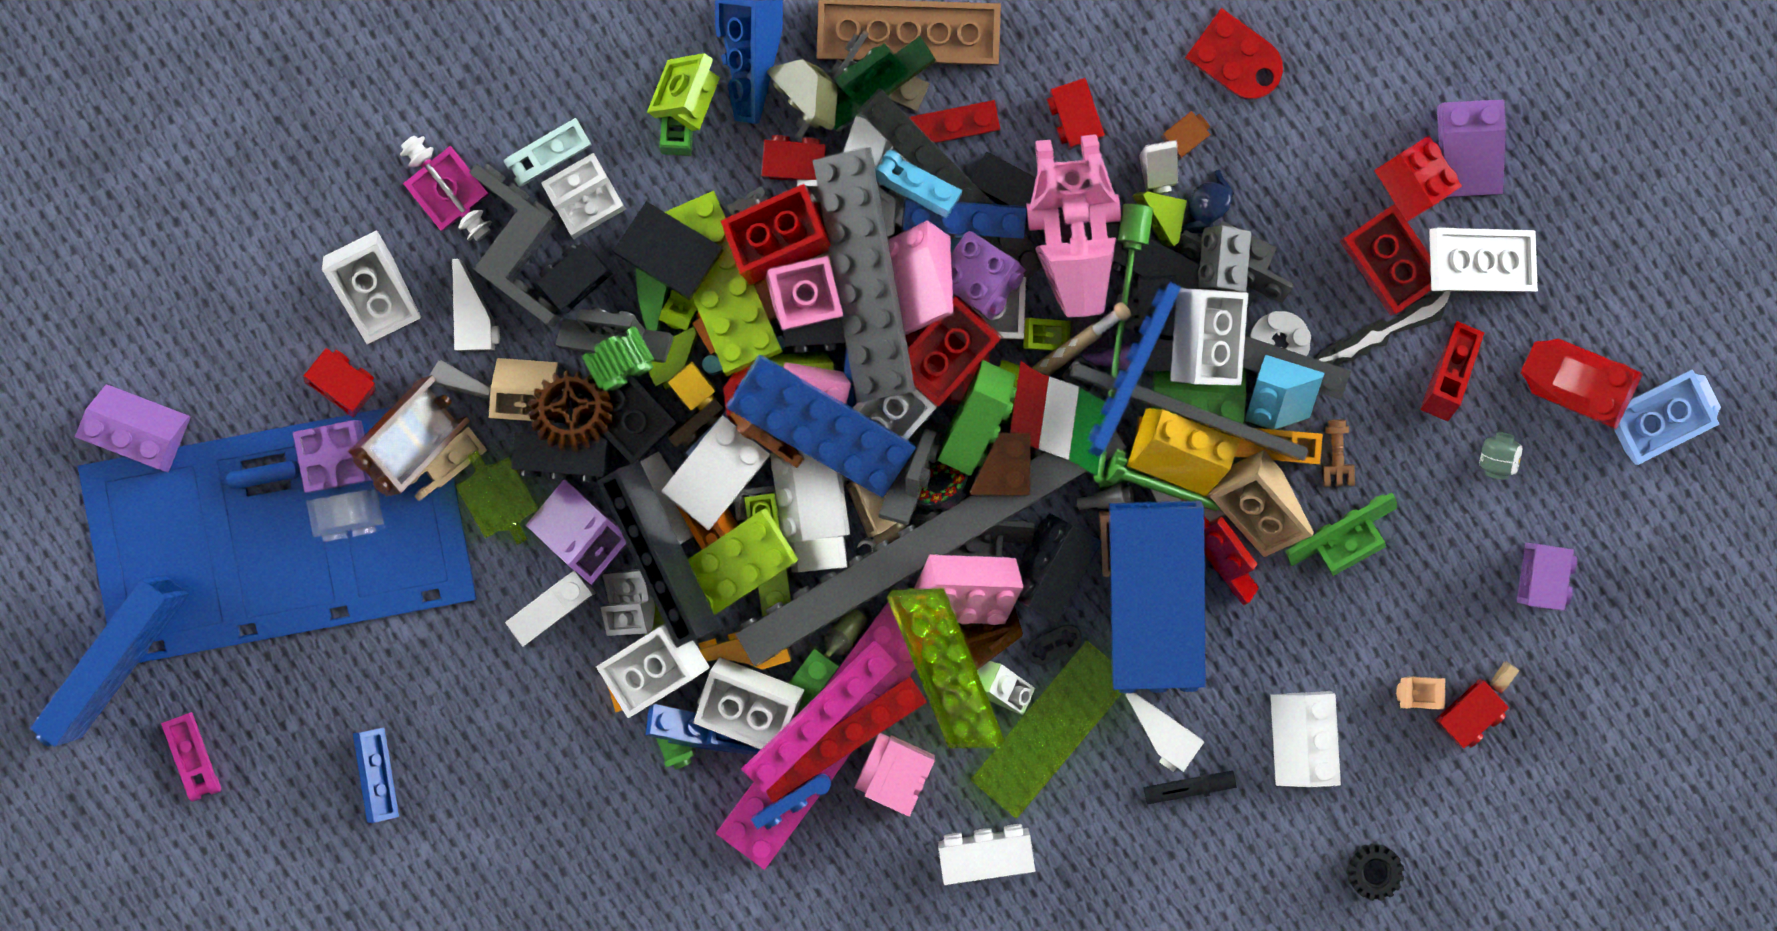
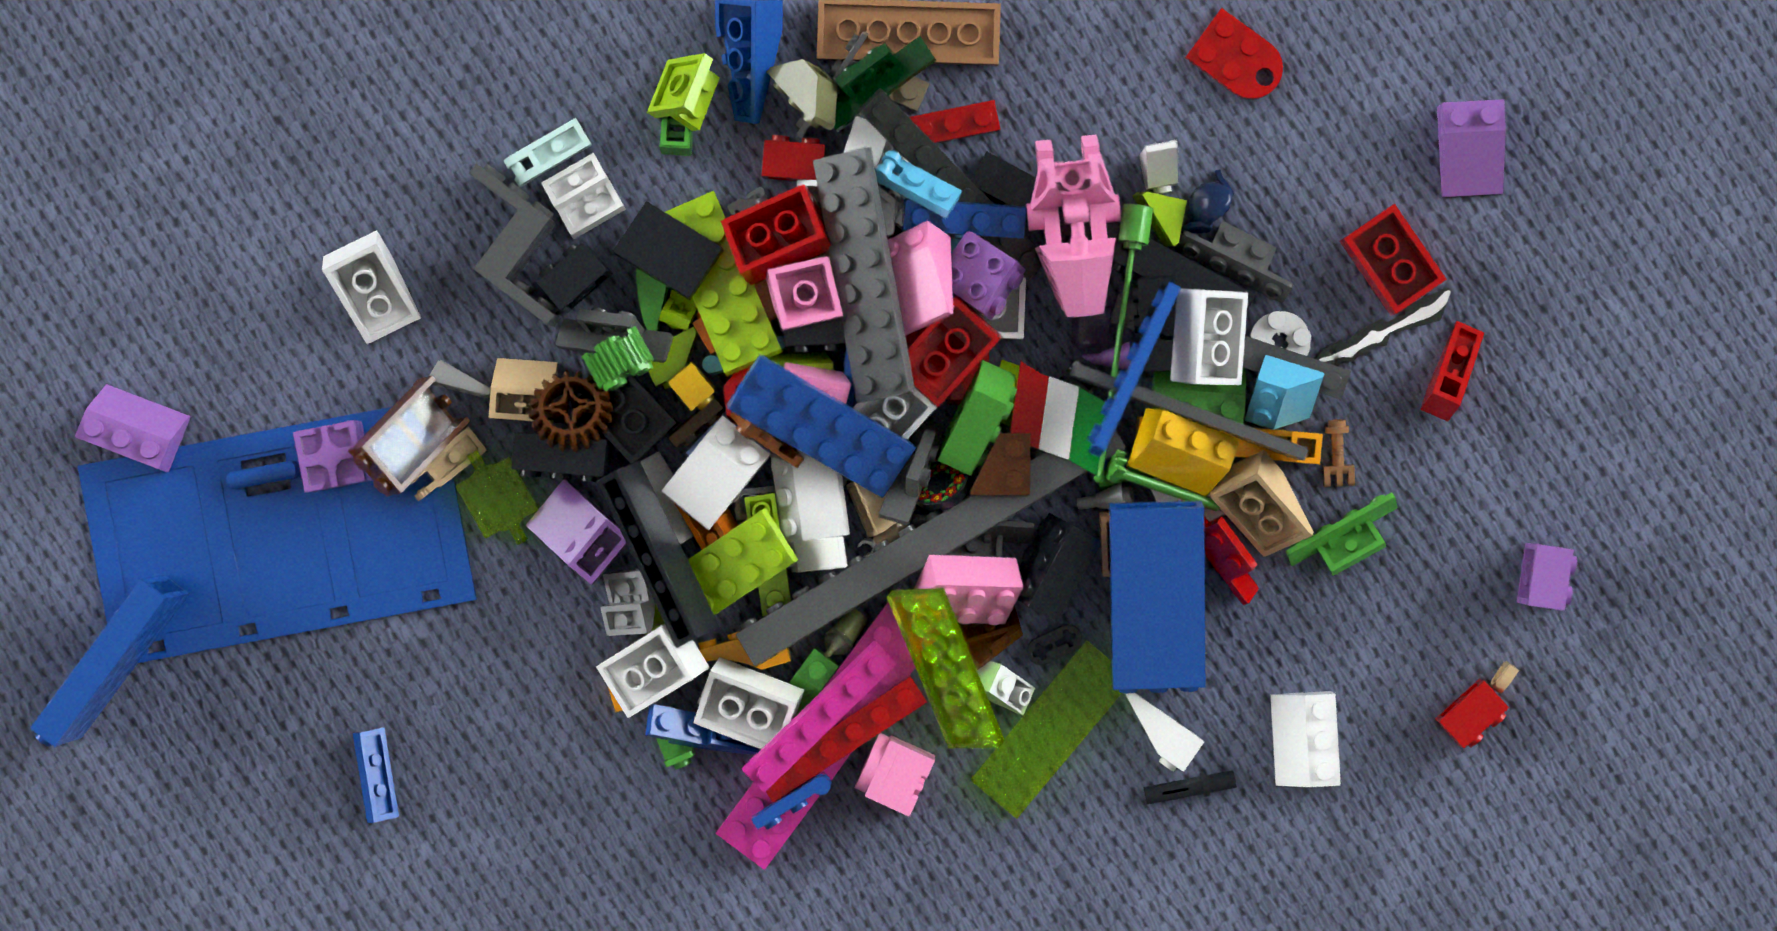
dark pink plate [161,712,221,802] -> none
red brick [304,348,376,418] -> none
clear brick [306,489,384,542] -> none
dark pink plate [400,136,492,241] -> none
white slope [452,259,500,351] -> none
white slope [505,571,596,647] -> none
white brick [938,824,1035,885] -> none
lime slope [1023,318,1071,351] -> none
tan piece [1032,302,1131,376] -> none
red brick [1046,78,1105,150] -> none
dark orange brick [1161,111,1211,160] -> none
bracket [1198,226,1251,292] -> none
black tyre [1346,843,1404,901] -> none
red brick [1374,135,1462,222] -> none
light nougat bracket [1396,676,1445,709] -> none
white plate [1429,228,1538,292] -> none
sand green head [1479,432,1523,479] -> none
red slope [1521,338,1643,430] -> none
light blue slope [1614,370,1721,465] -> none

